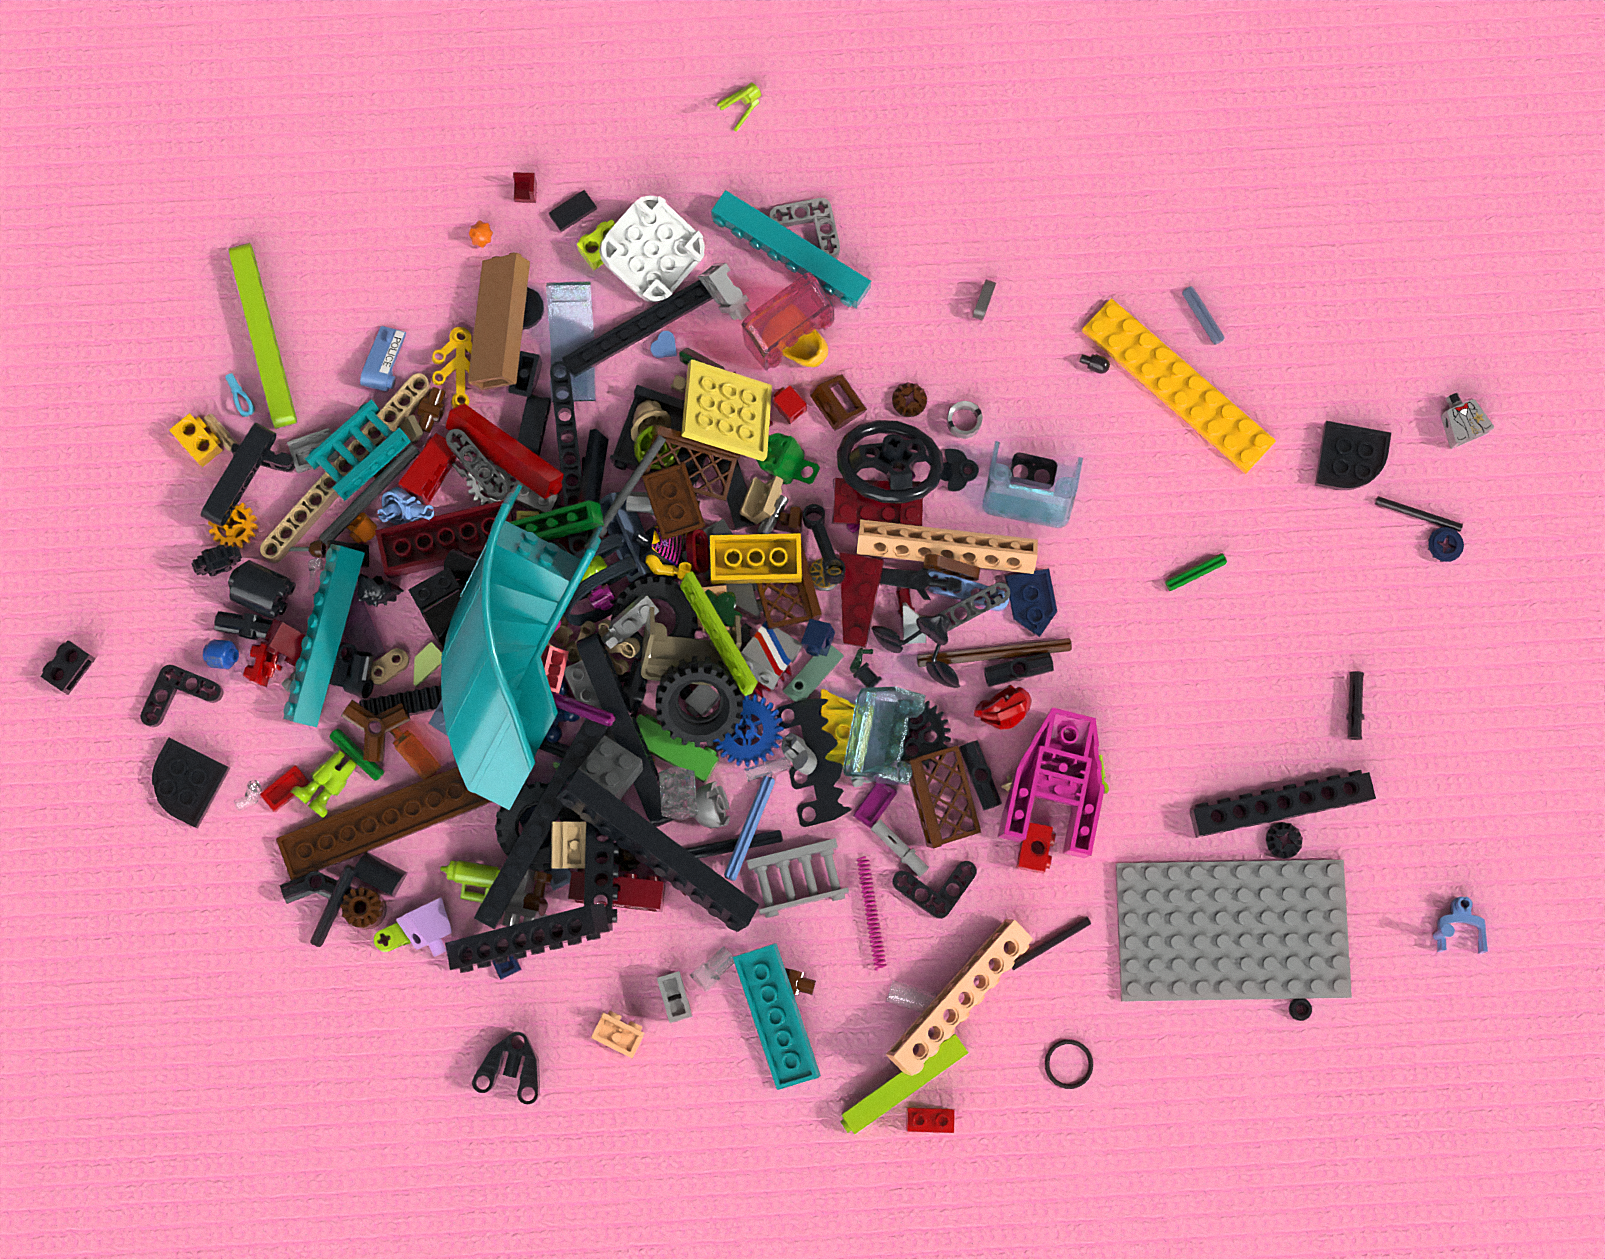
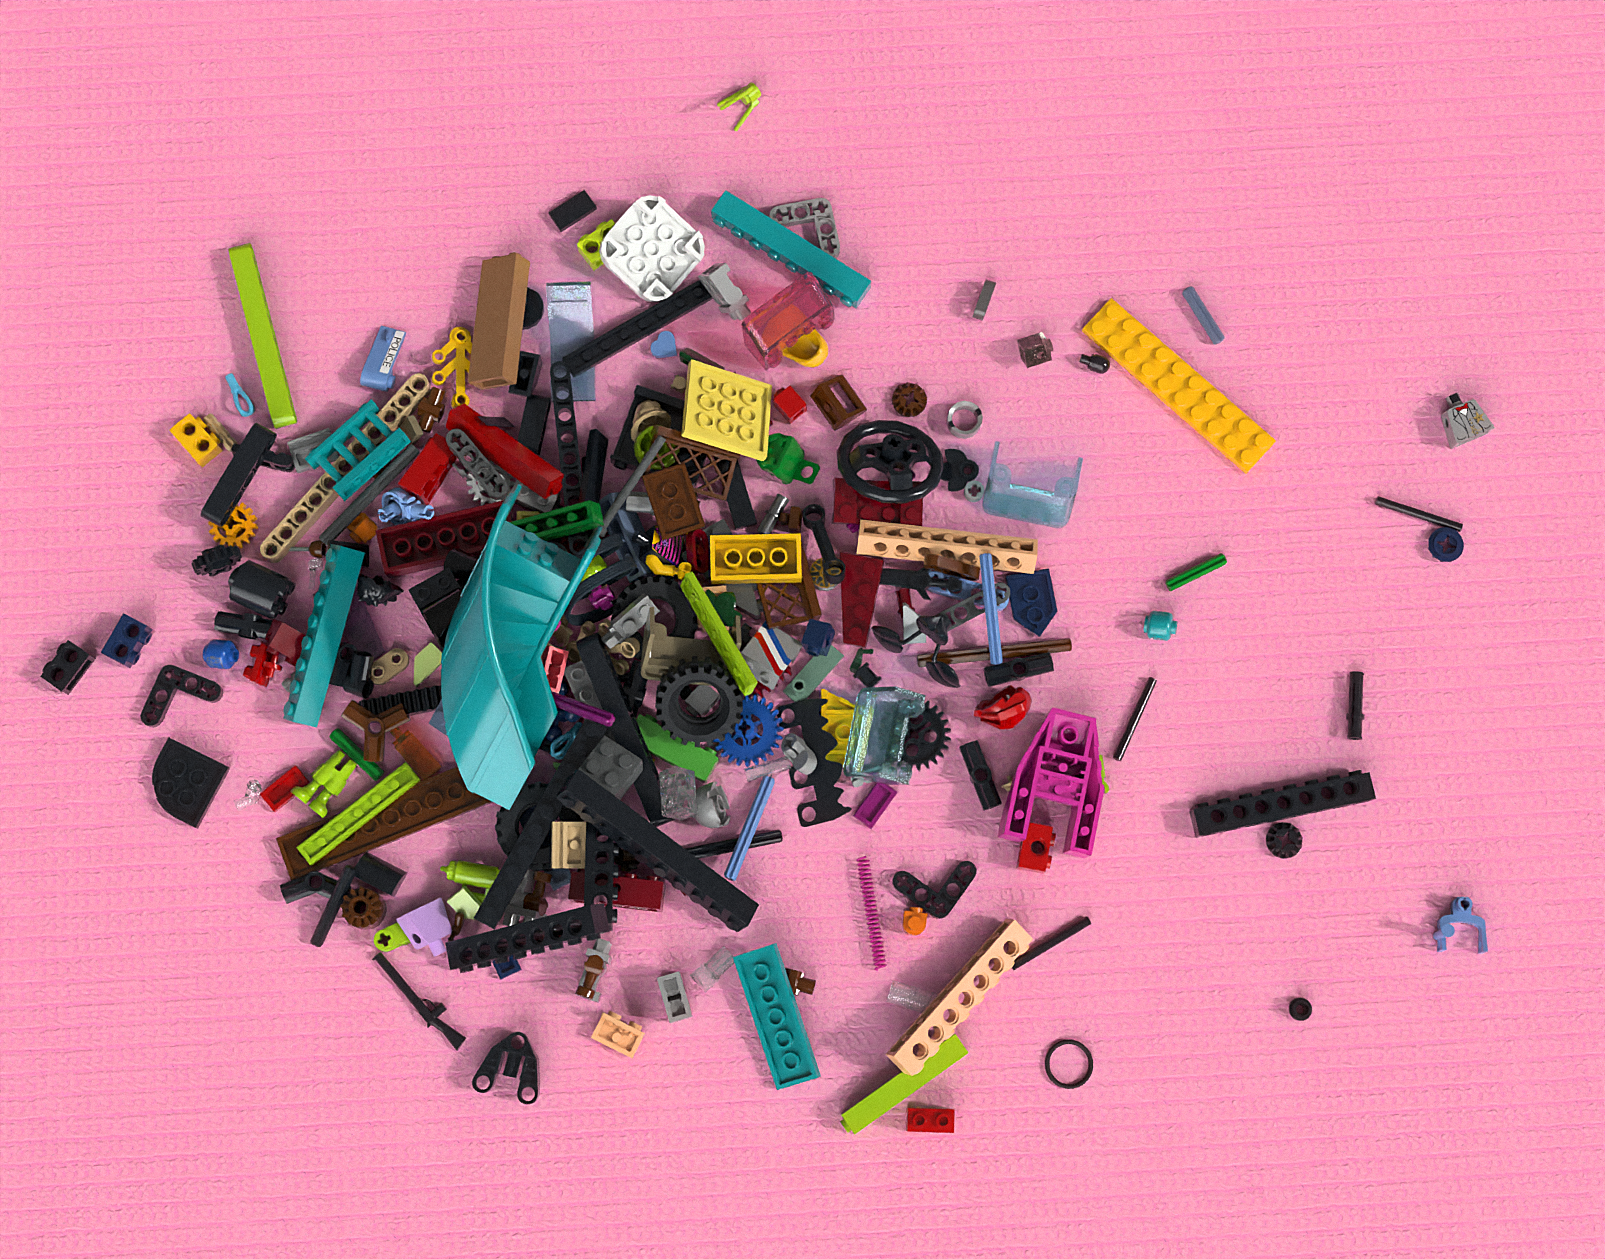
orange piece [469,220,493,248] -> none
dark red panel [513,172,537,203] -> none
tan bracket [739,476,783,524] -> none
light grey fence [747,838,849,918] -> none
light grey pin [871,819,929,878] -> none
reddish brown fence [904,745,981,849] -> none
black piece [1009,452,1058,490] -> none
light grey plate [1115,860,1352,1002] -> none
black plate [1315,421,1391,490] -> none
none -> dark blue brick [101,613,153,668]
none -> lime tile [296,762,421,866]
none -> black piece [372,952,466,1051]
none -> yellowish green tile [447,886,482,920]
none -> reddish brown piece [448,912,464,942]
none -> black sticker [477,416,515,427]
none -> medium azure piece [550,722,583,760]
none -> hips [575,939,612,1003]
none -> orange plate [902,907,927,936]
none -> light grey bush [964,481,984,502]
none -> medium blue axle [979,553,1003,665]
none -> clear smoke brick [1017,332,1053,368]
none -> black bar [1113,677,1157,761]
none -> teal head [1144,611,1178,641]

